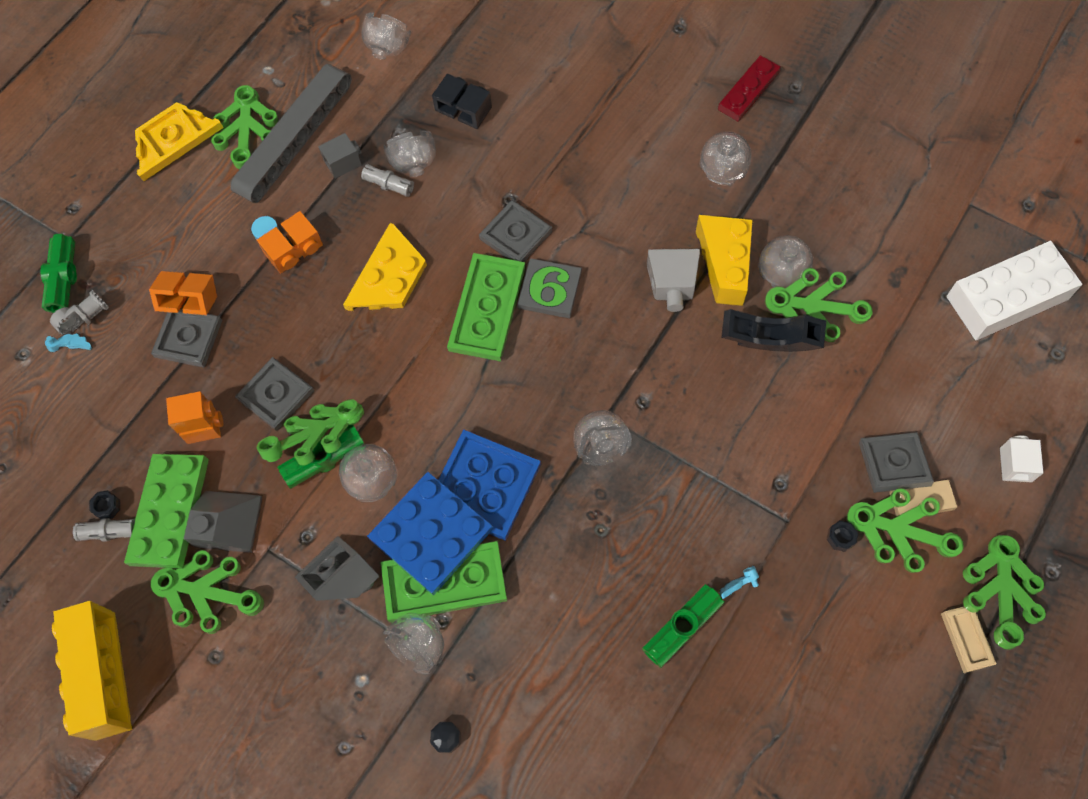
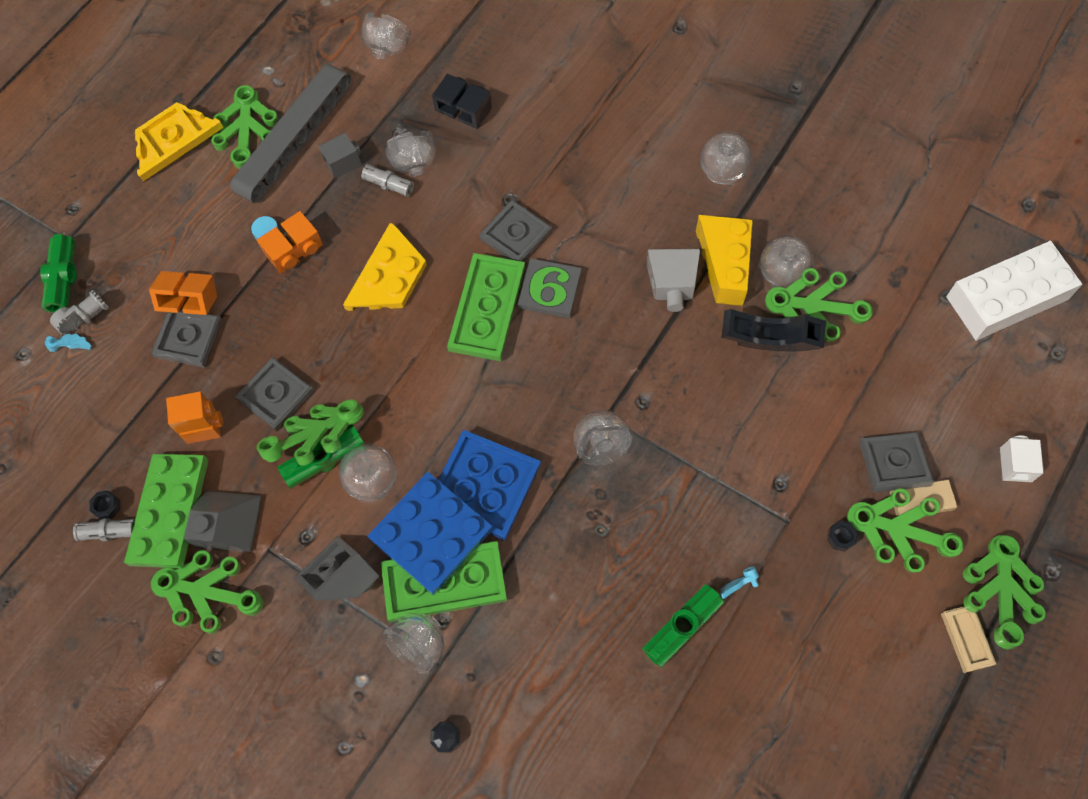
yellow brick [52,601,132,741] -> none
dark red plate [718,55,781,122] -> none

